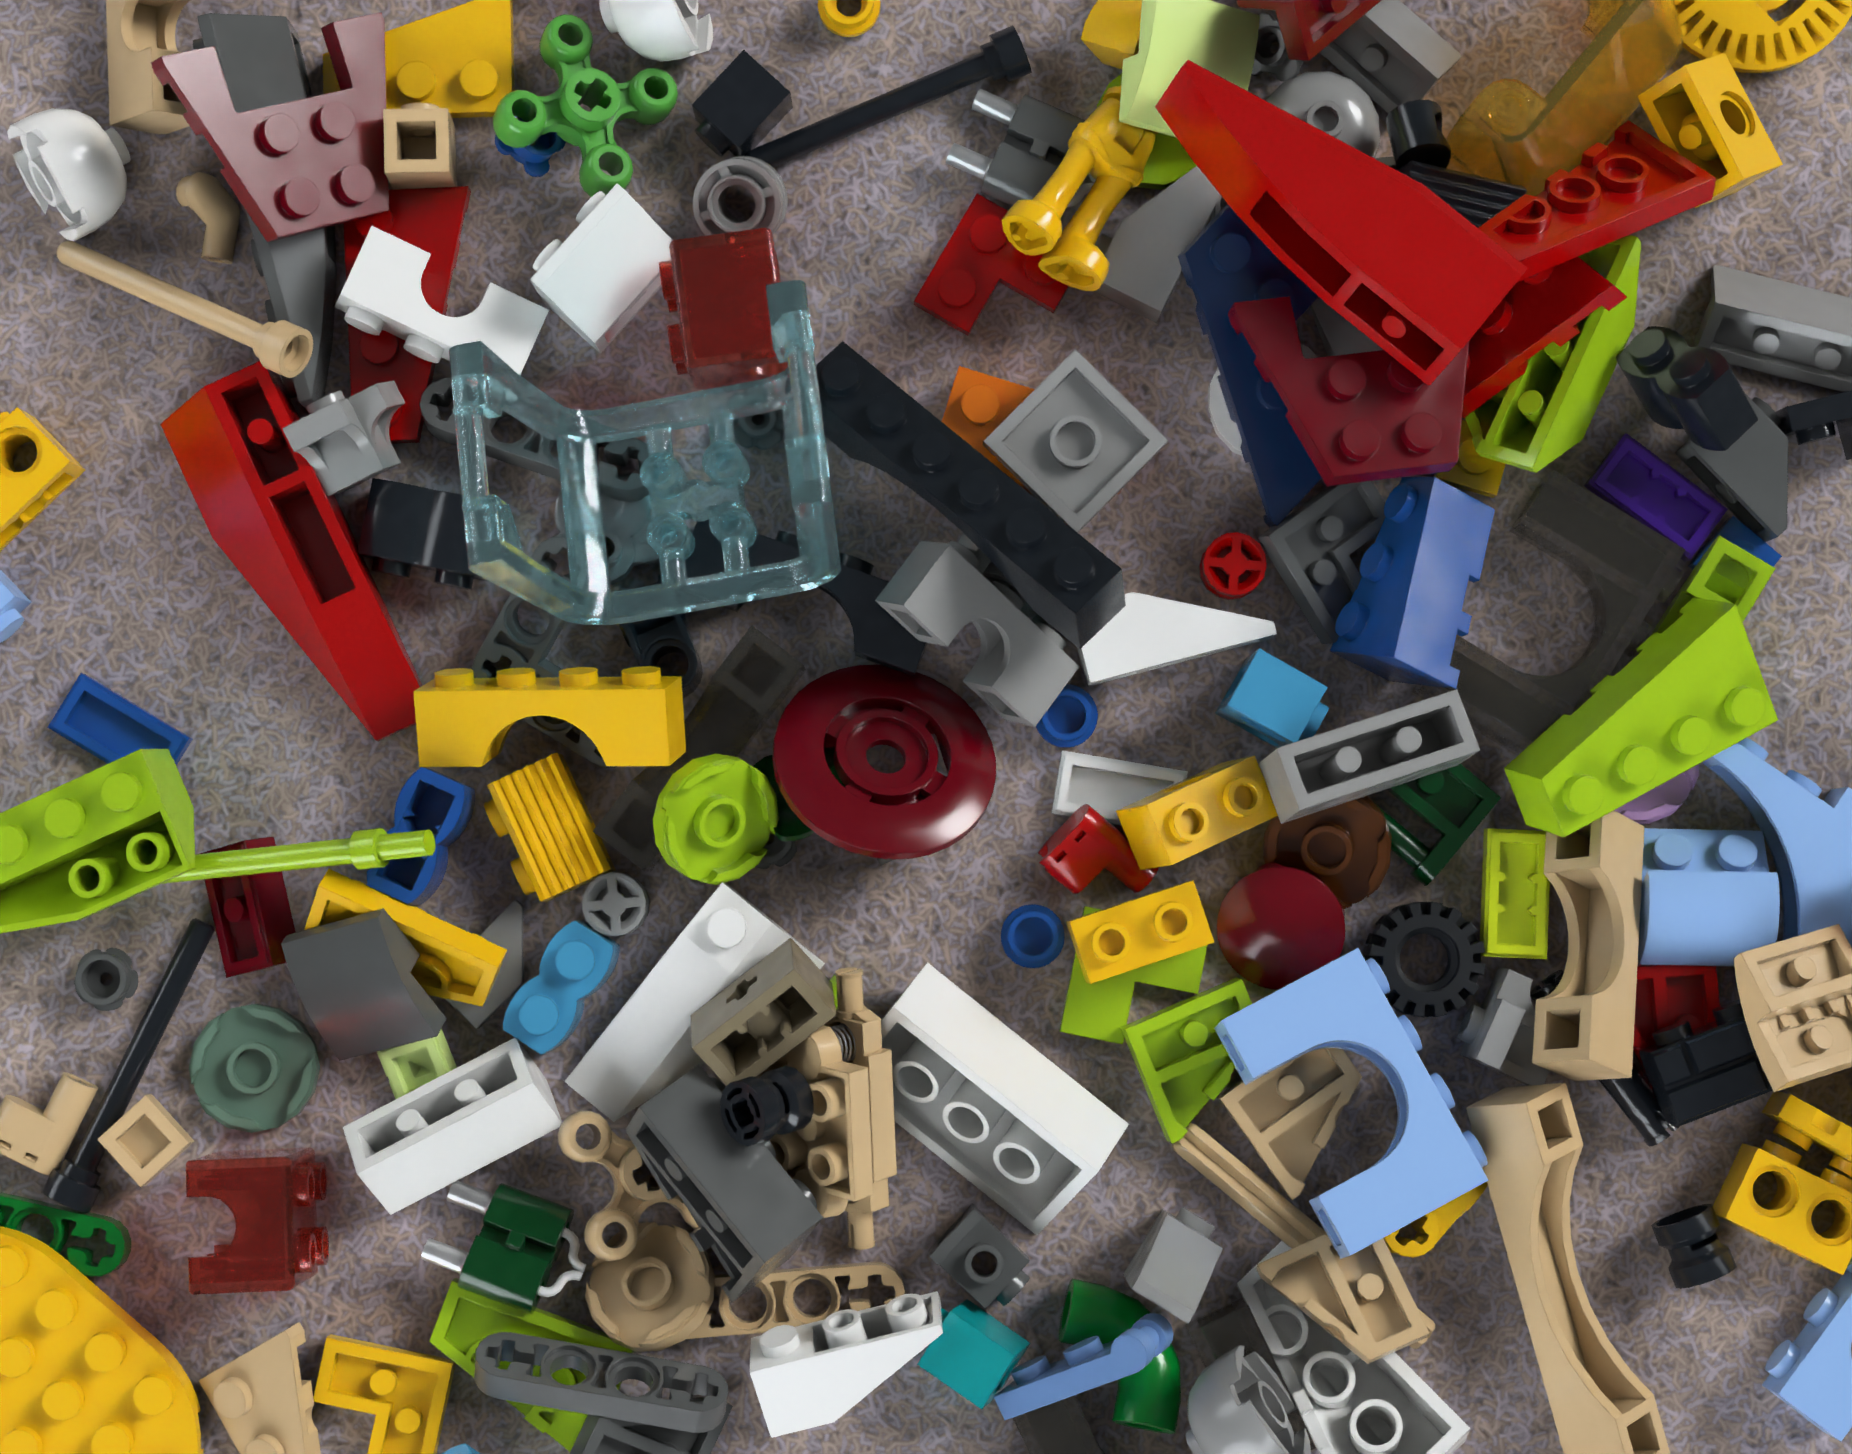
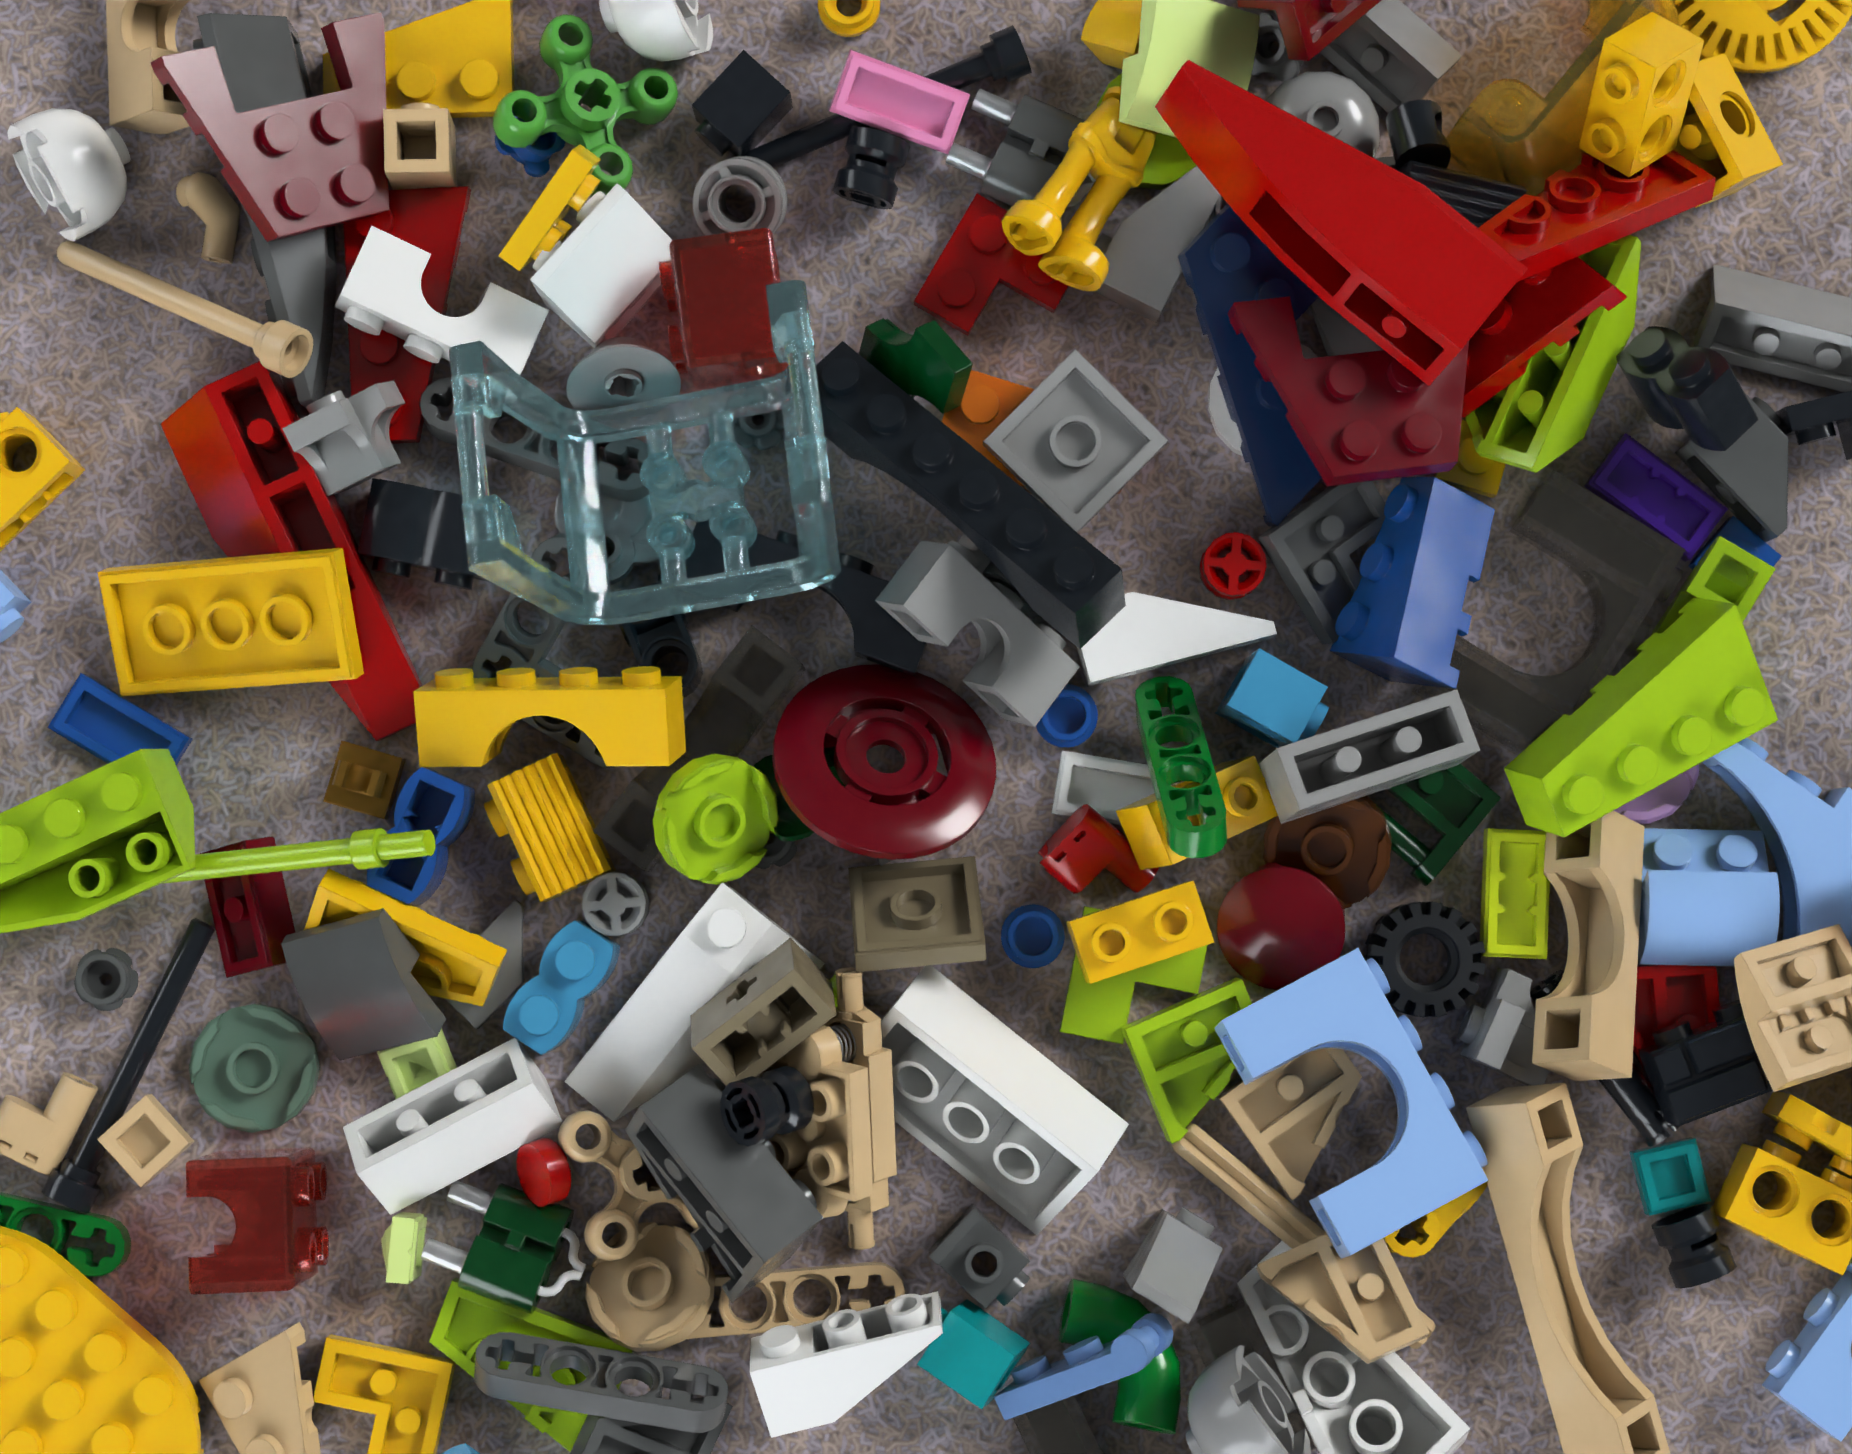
none -> yellow tile [97,548,364,697]
none -> pearl gold tile [323,741,406,820]
none -> yellowish green tile [381,1212,427,1284]
none -> yellow plate [498,144,601,271]
none -> red tile [516,1138,572,1207]
none -> light grey piece [566,337,681,425]
none -> bright pink tile [829,49,970,154]
none -> black wheel [833,127,910,209]
none -> dark tan tile [848,856,987,972]
none -> dark green tile [859,318,973,414]
none -> green beam [1135,676,1227,858]
none -> yellow brick [1579,12,1704,177]
none -> teal tile [1629,1137,1711,1216]

